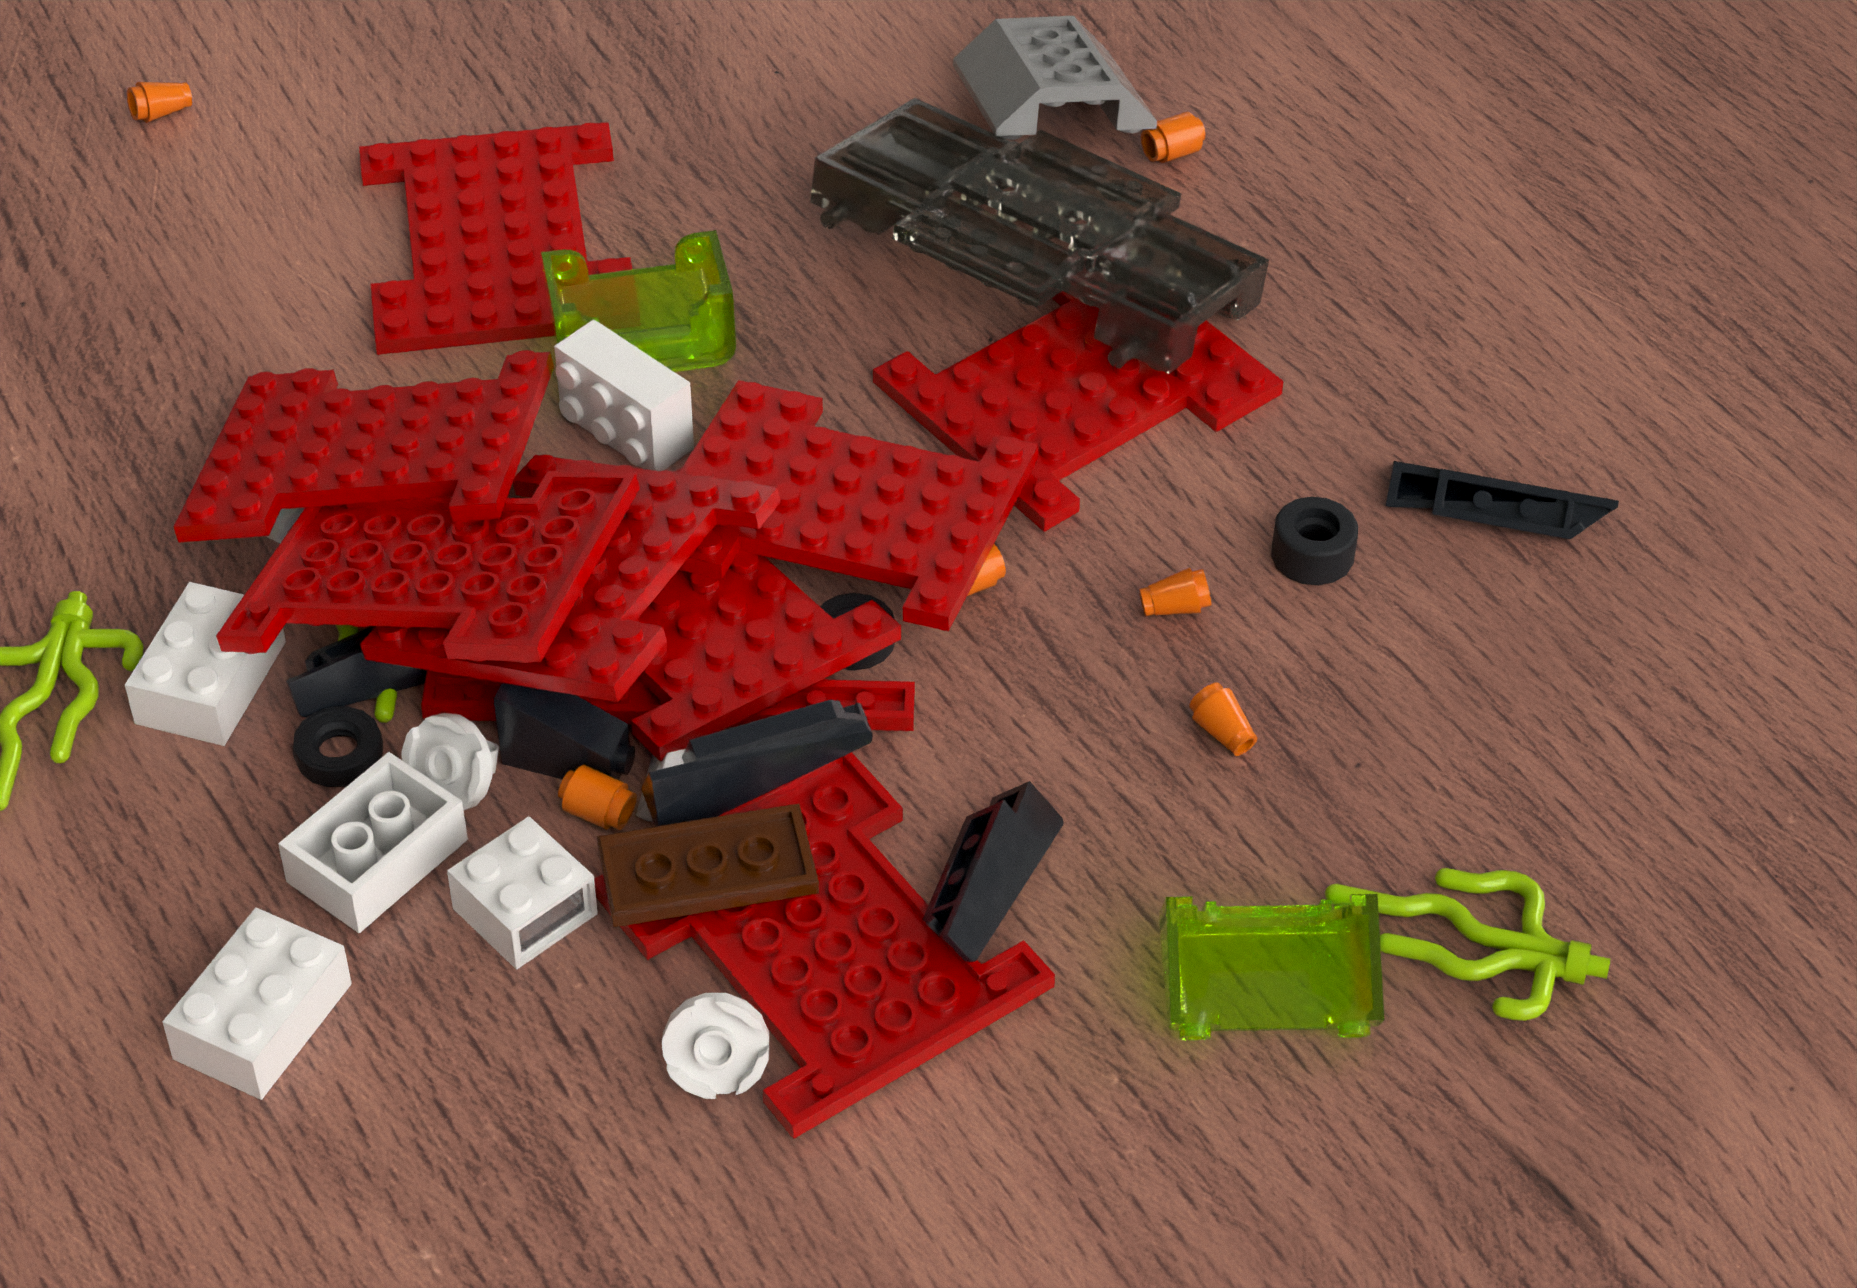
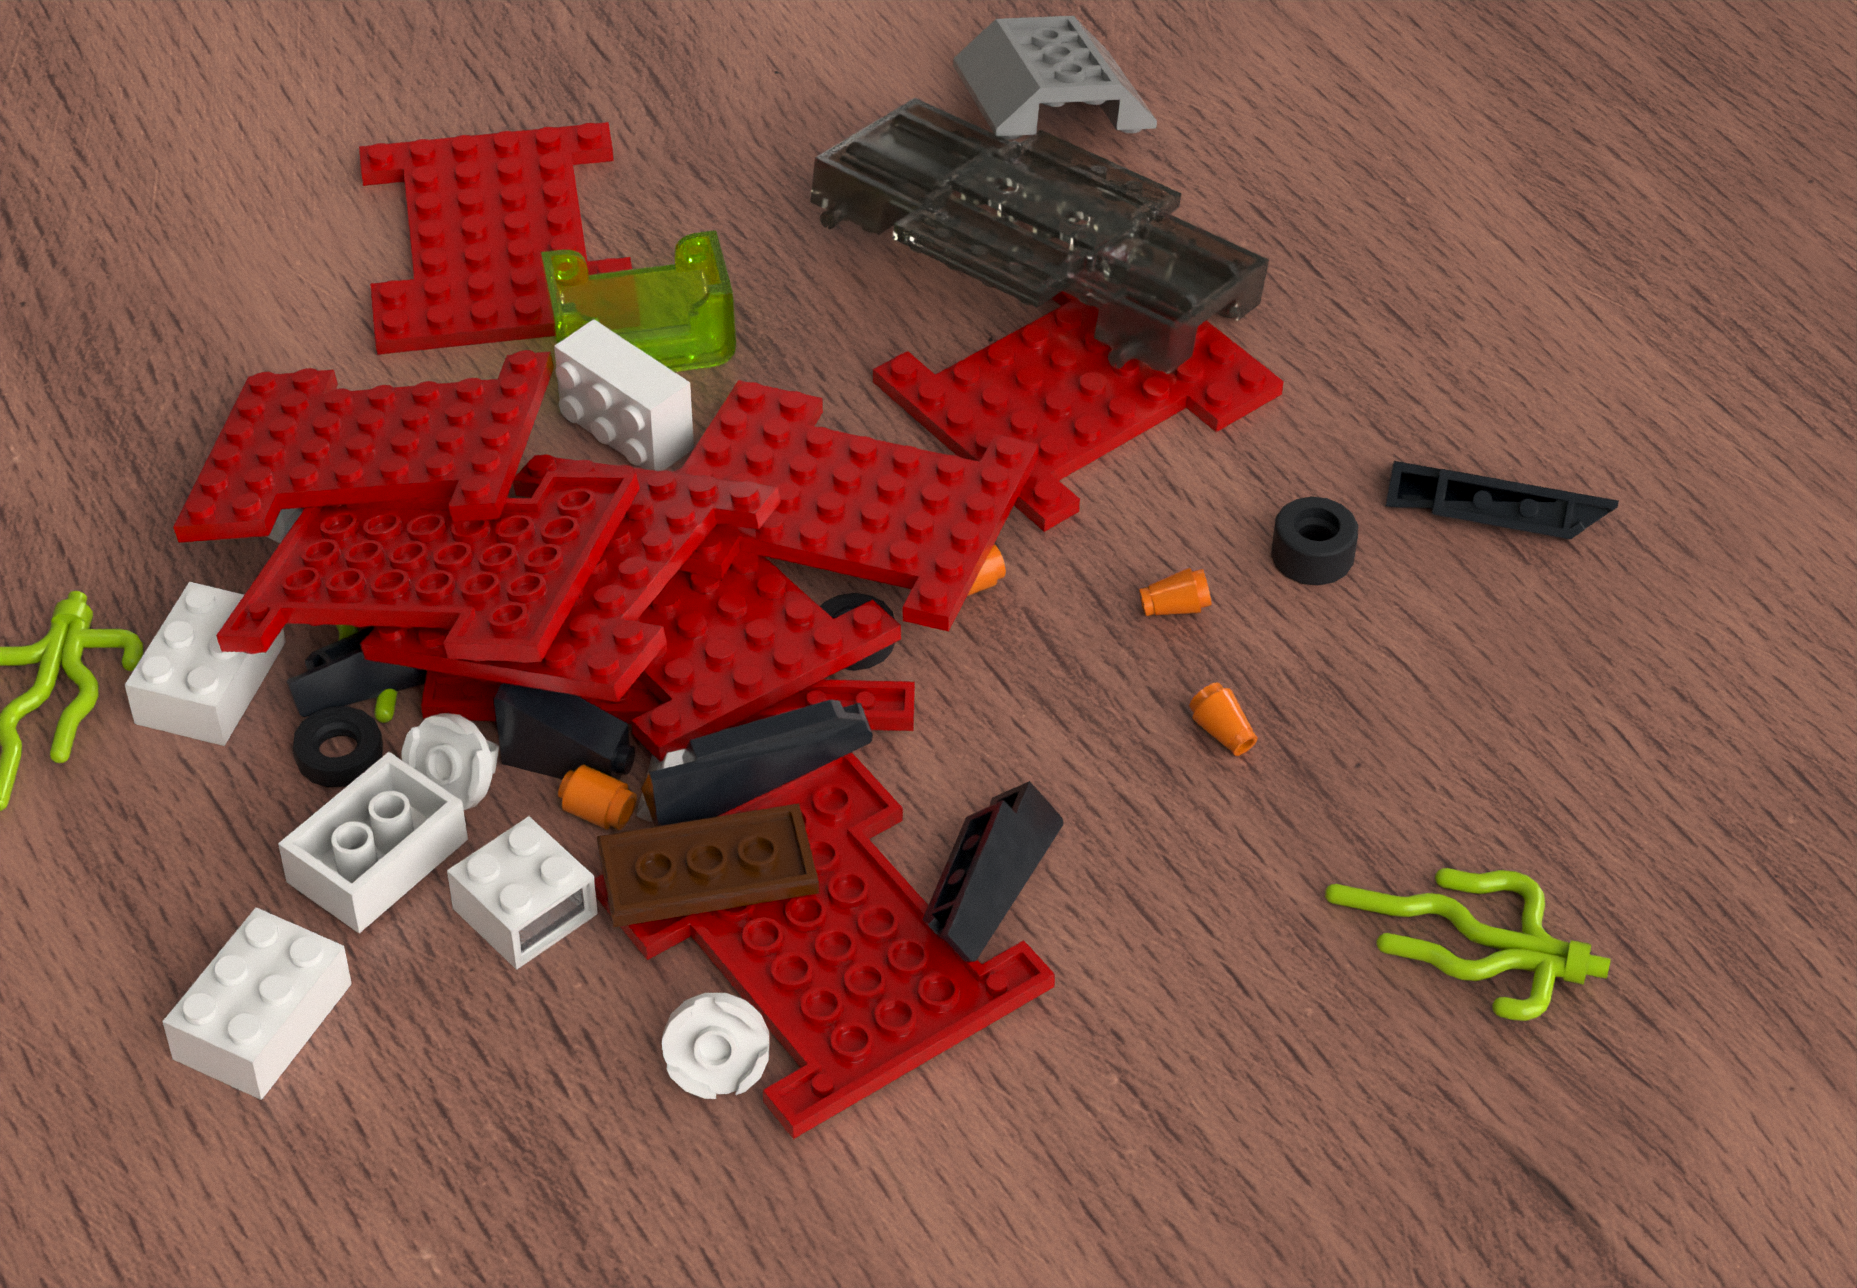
orange cone [127,82,192,123] -> none
orange brick [1141,111,1206,163] -> none
clear neon green windscreen [1159,894,1385,1040] -> none

